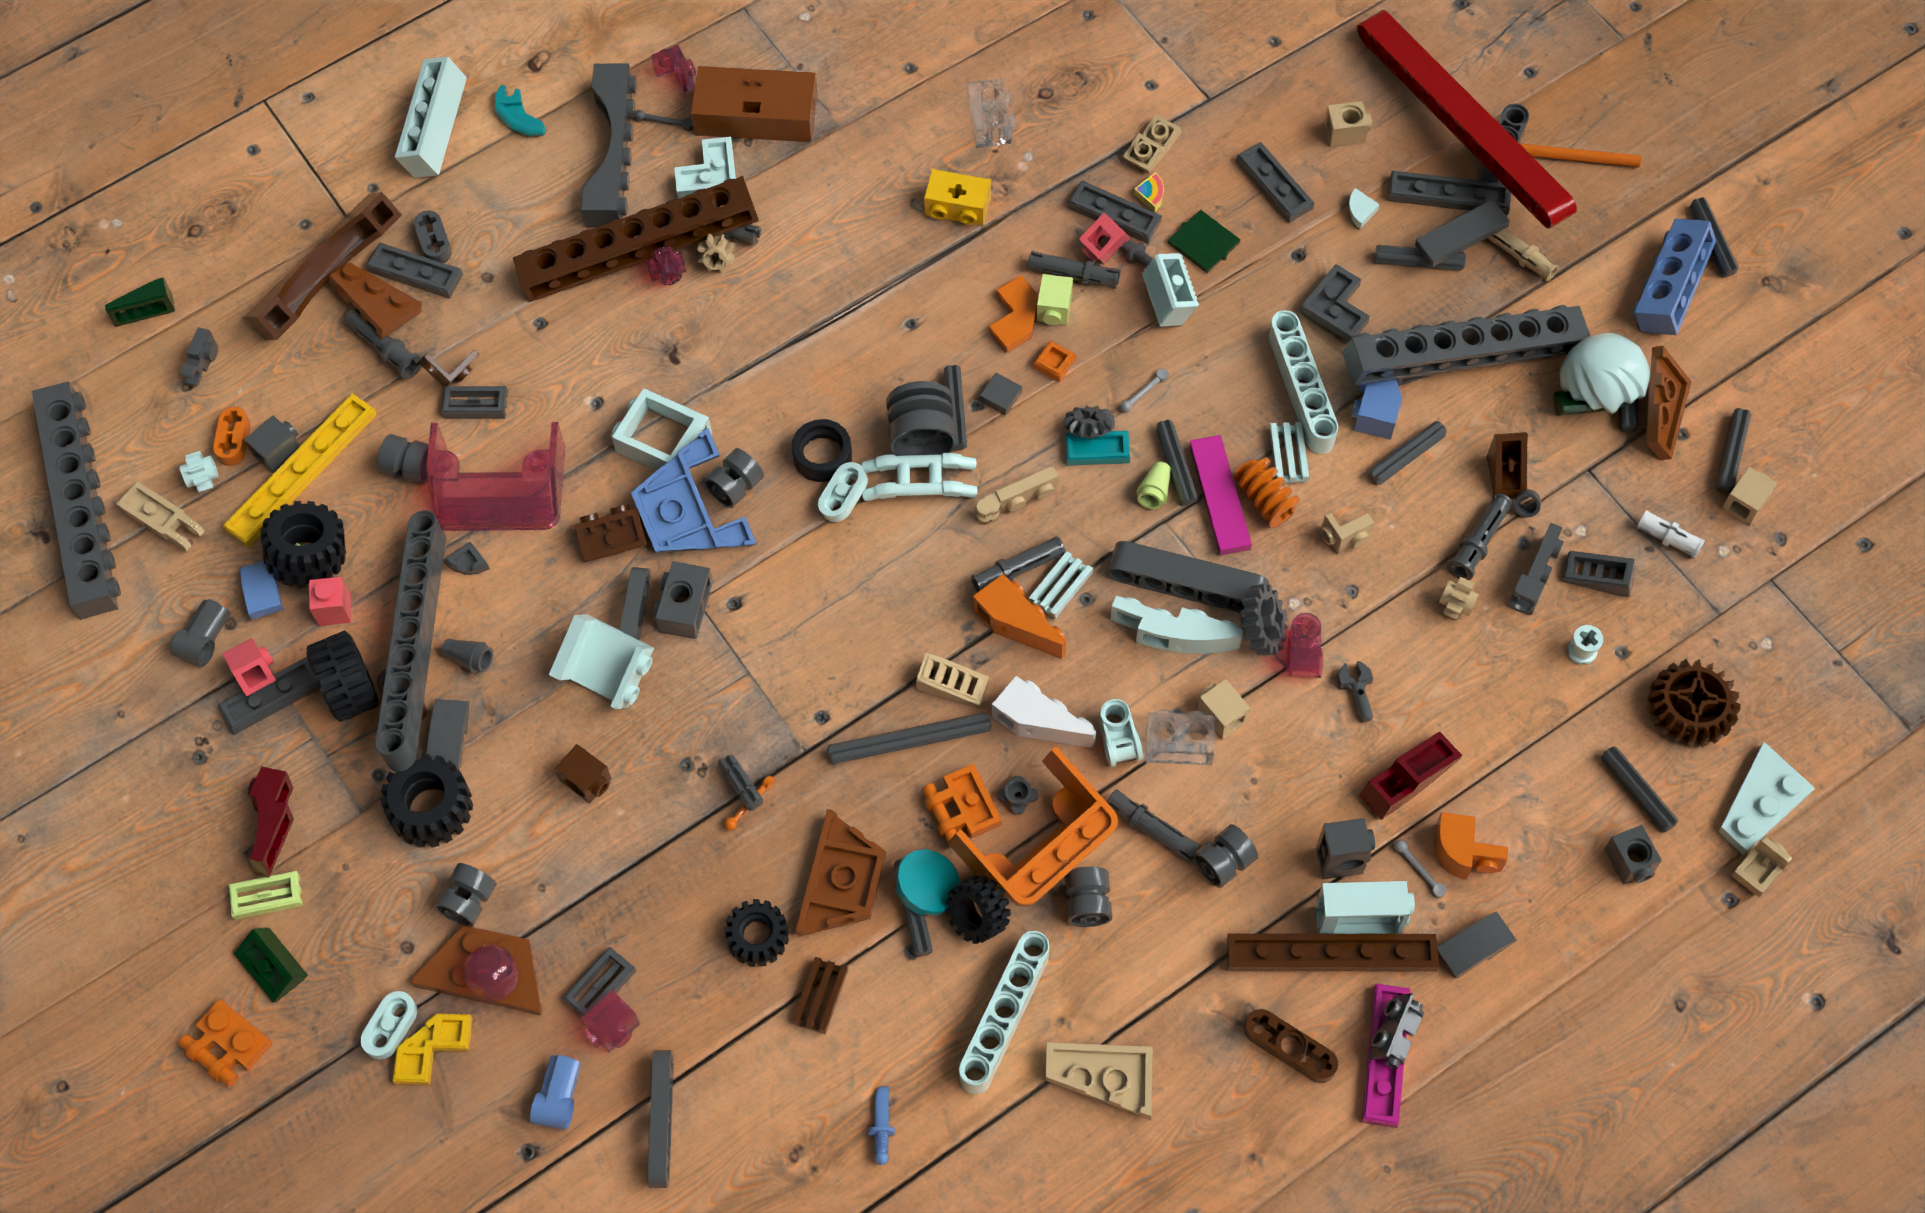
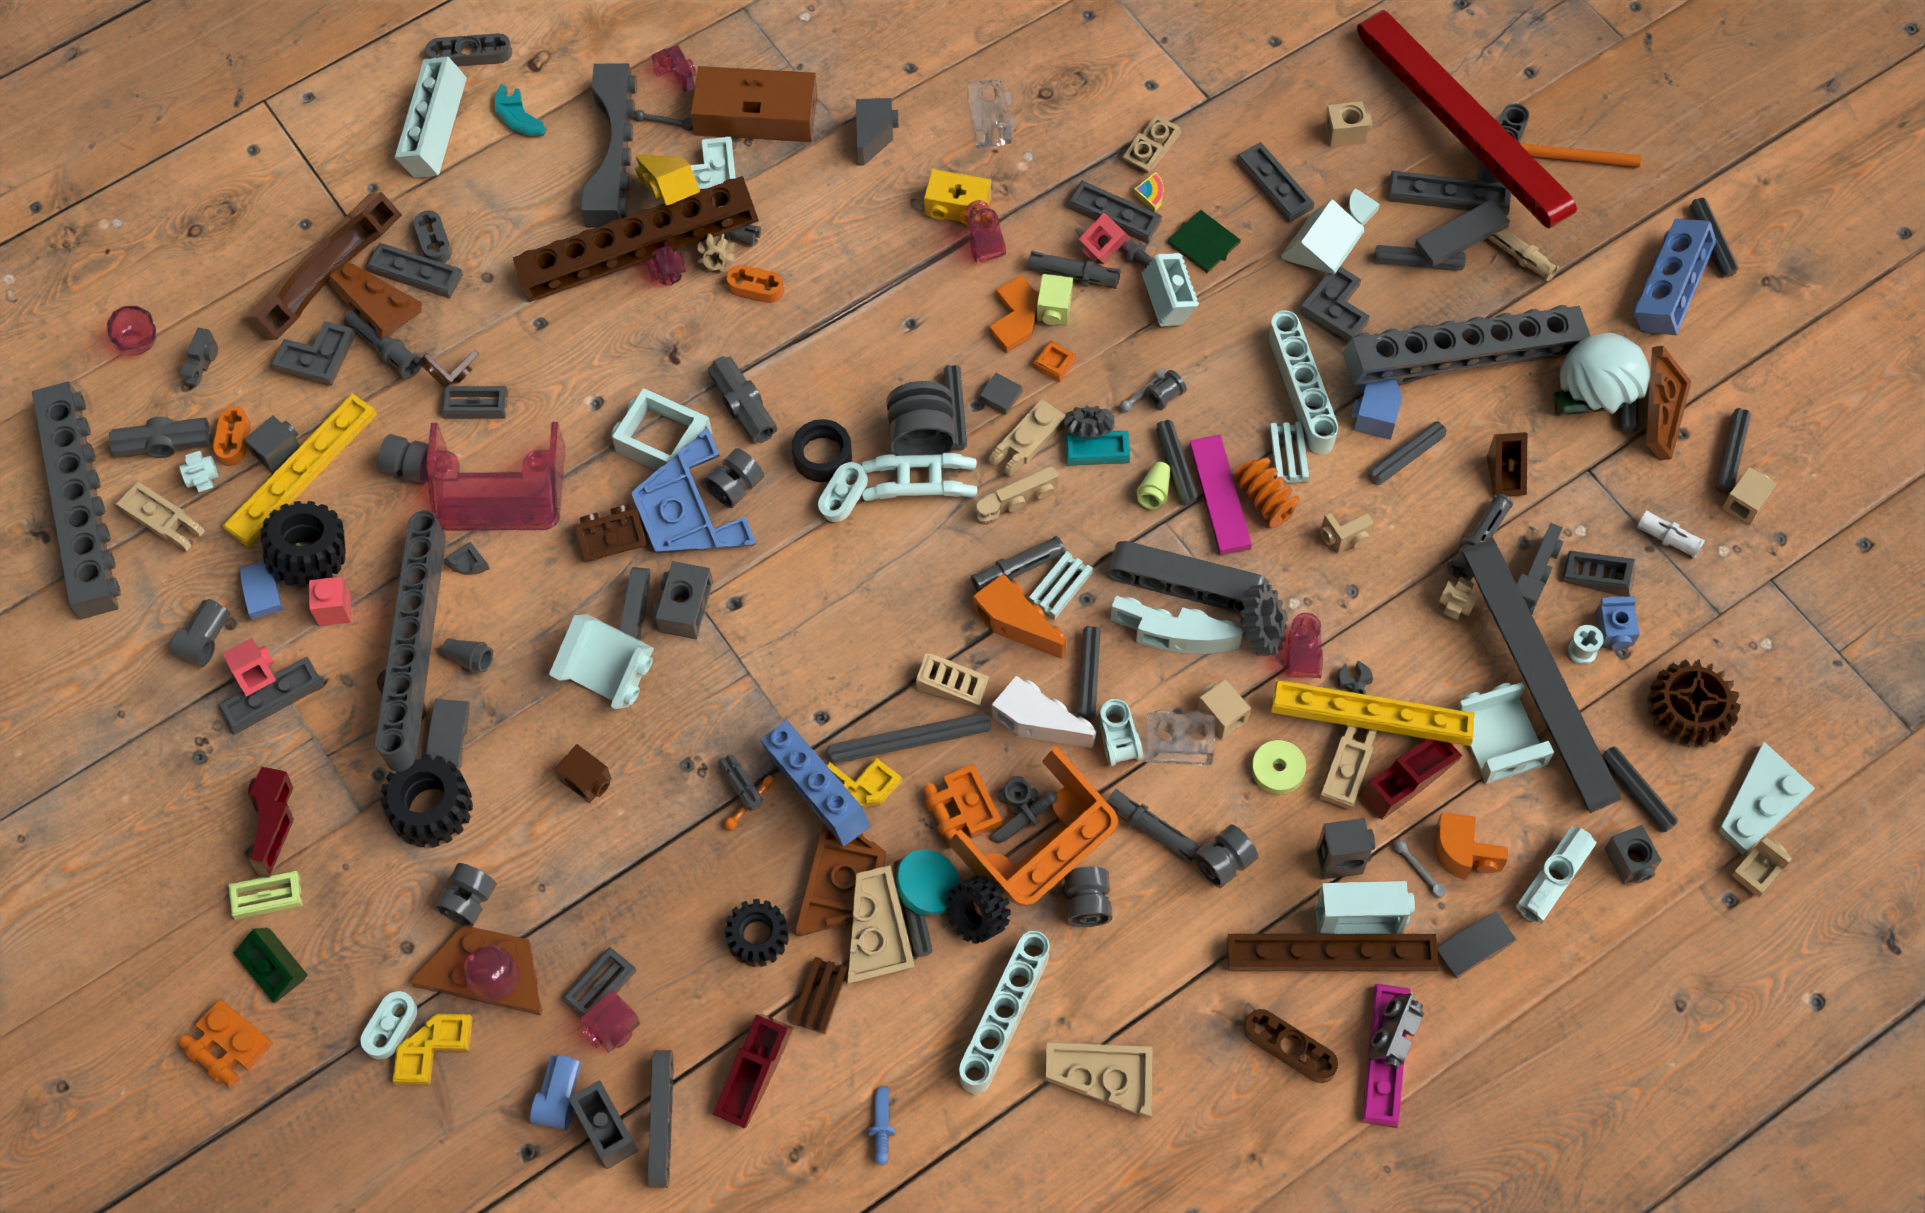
dark green slope [105,277,175,327] -> none
black tyre [306,630,378,722] -> none
dark grey hinge [1514,489,1541,517] -> none
none -> clear pink hair [107,305,157,355]
none -> dark grey piece [109,417,211,458]
none -> dark grey plate [272,321,356,386]
none -> dark grey beam [426,33,512,67]
none -> dark grey brick [568,1080,638,1169]
none -> yellow slope [635,154,700,206]
none -> dark grey piece [708,356,777,443]
none -> dark red slope [712,1014,794,1128]
none -> orange beam [726,265,784,303]
none -> medium blue brick [760,720,871,847]
none -> yellow tile [827,758,902,807]
none -> tan wing [847,865,915,984]
none -> dark grey slope [856,98,899,166]
none -> clear pink piece [965,200,1006,263]
none -> tan hinge [988,399,1066,477]
none -> dark grey piece [990,792,1057,843]
none -> dark grey axle [1078,626,1101,719]
none -> dark grey bush [1145,370,1187,410]
none -> yellowish green piece [1251,740,1306,795]
none -> yellow tile [1271,680,1475,746]
none -> light aqua slope [1281,199,1365,274]
none -> tan hinge [1320,726,1377,810]
none -> light aqua panel [1457,682,1554,784]
none -> dark grey beam [1462,537,1622,813]
none -> light aqua piece [1516,826,1597,924]
none -> medium blue brick [1595,596,1640,650]

